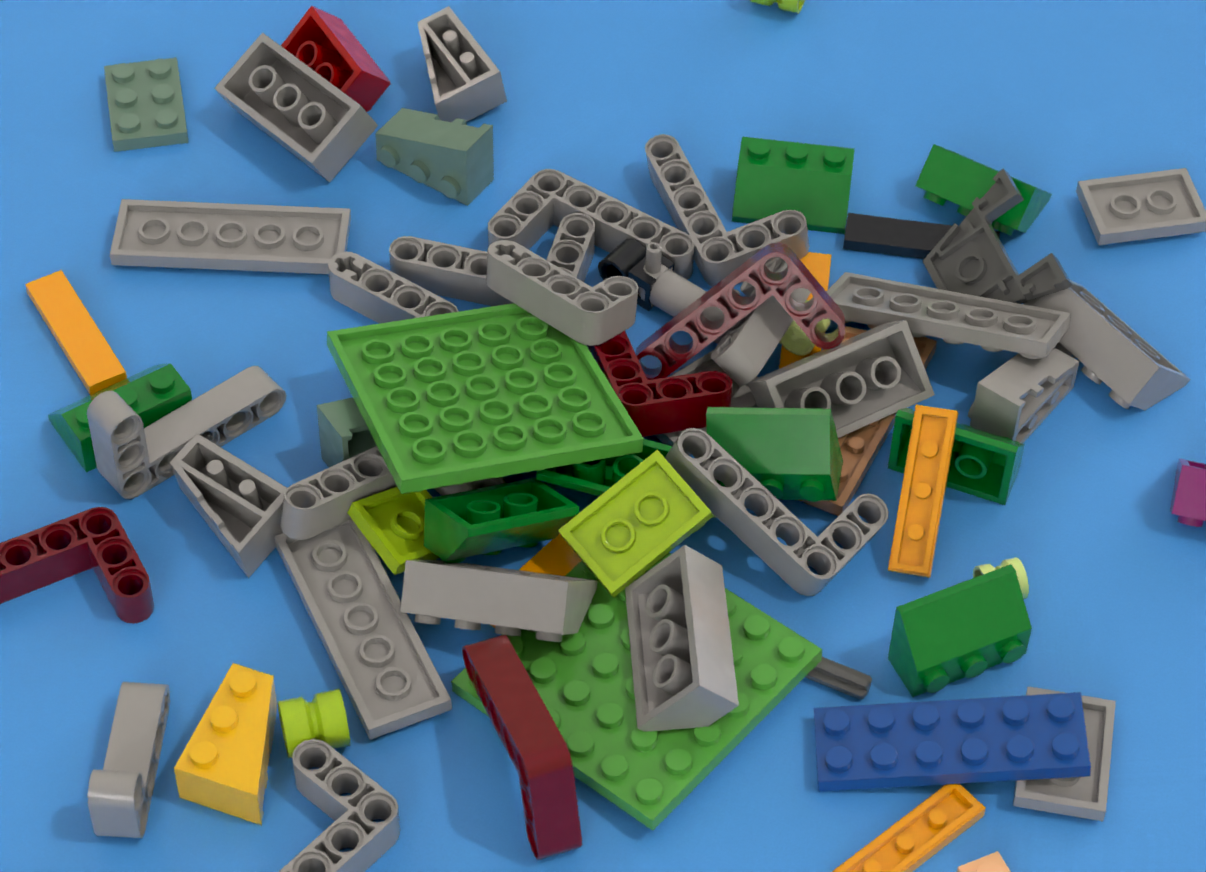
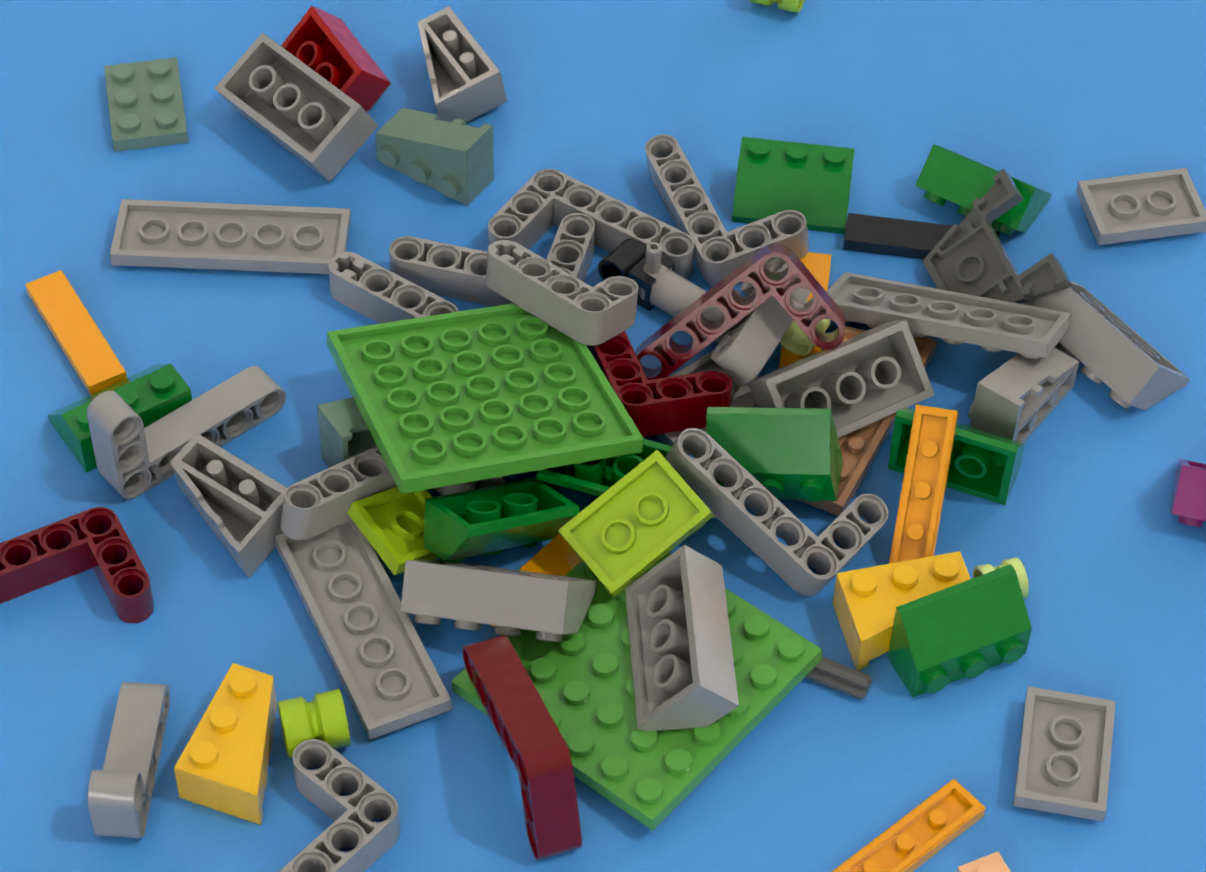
blue plate [814,692,1091,792] -> none
none -> yellow wedge [832,551,971,671]

